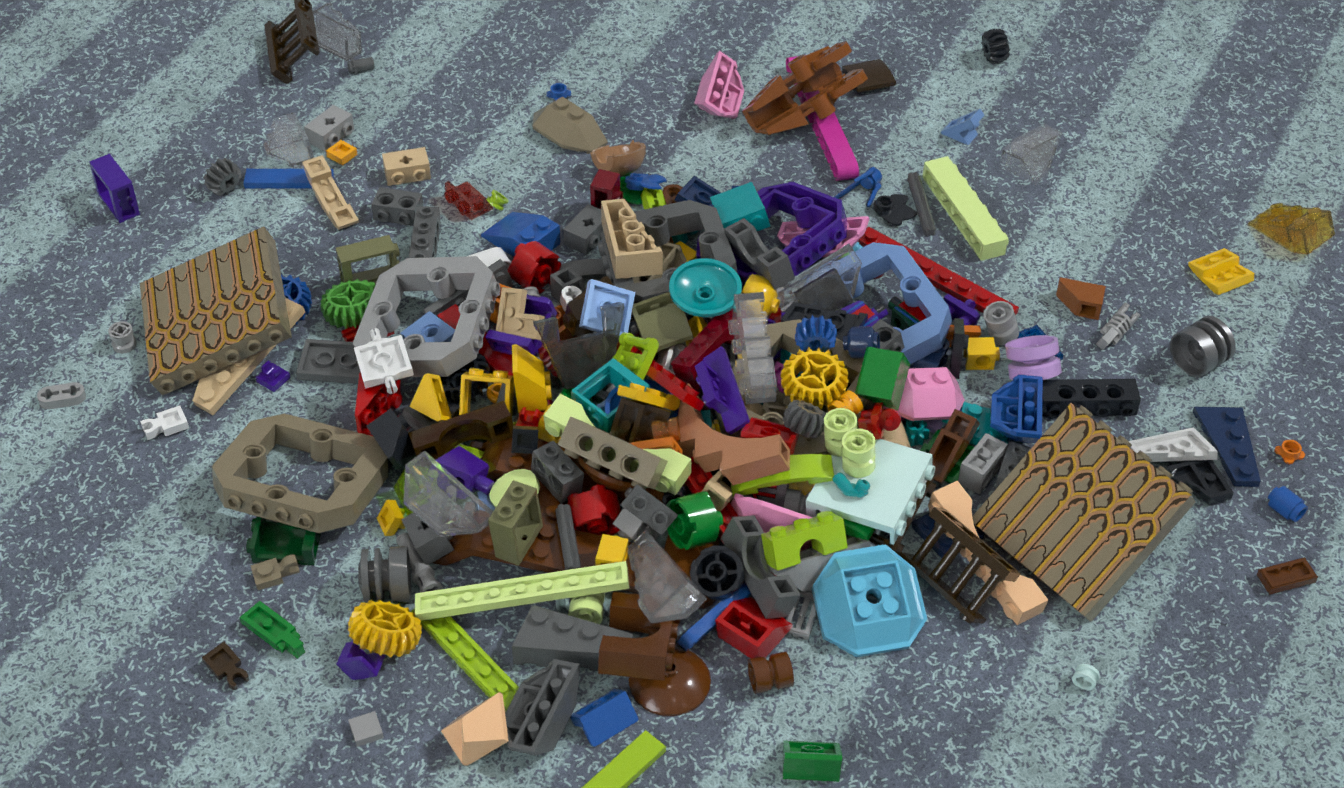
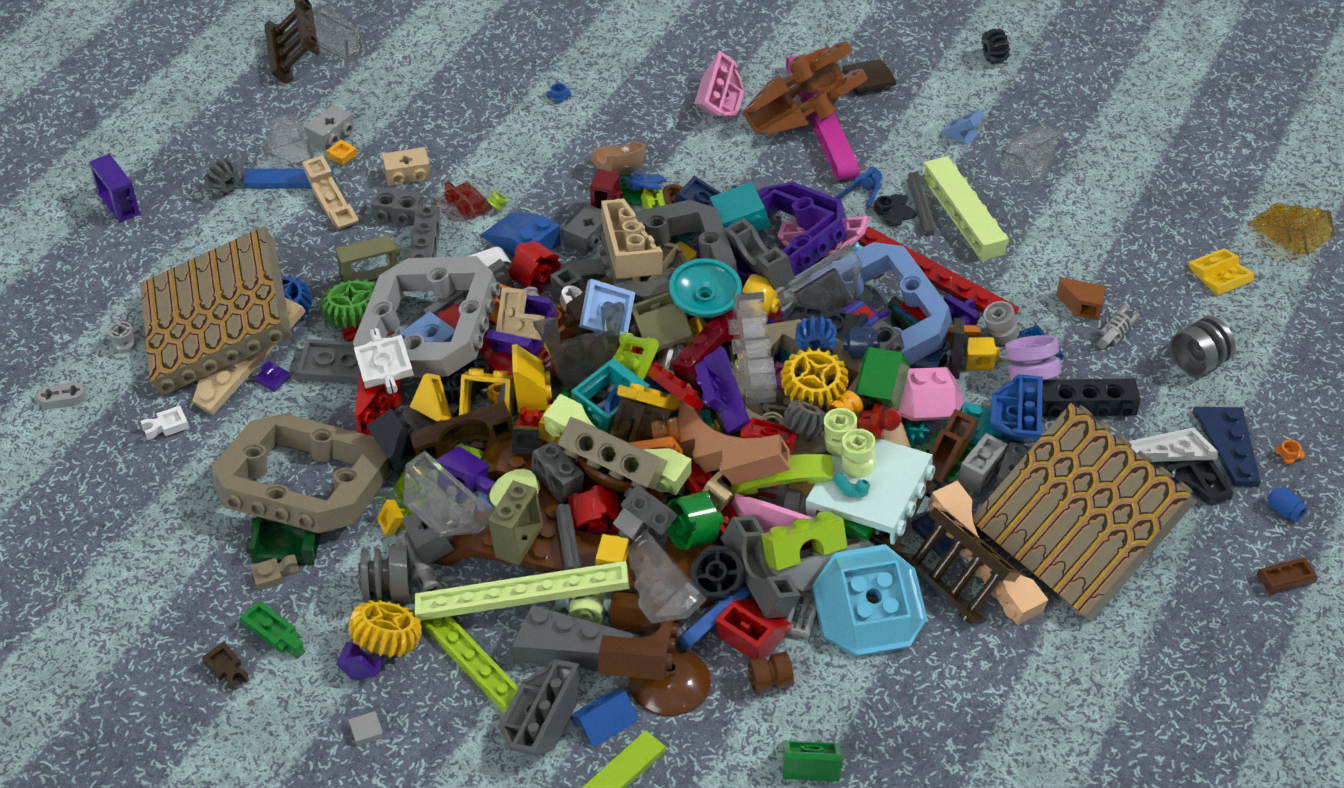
dark grey pin [347,56,375,75] -> none
light nougat slope [441,692,508,766] -> none
dark tan wedge [533,97,608,154] -> none
light aqua bush [1072,664,1100,691] -> none

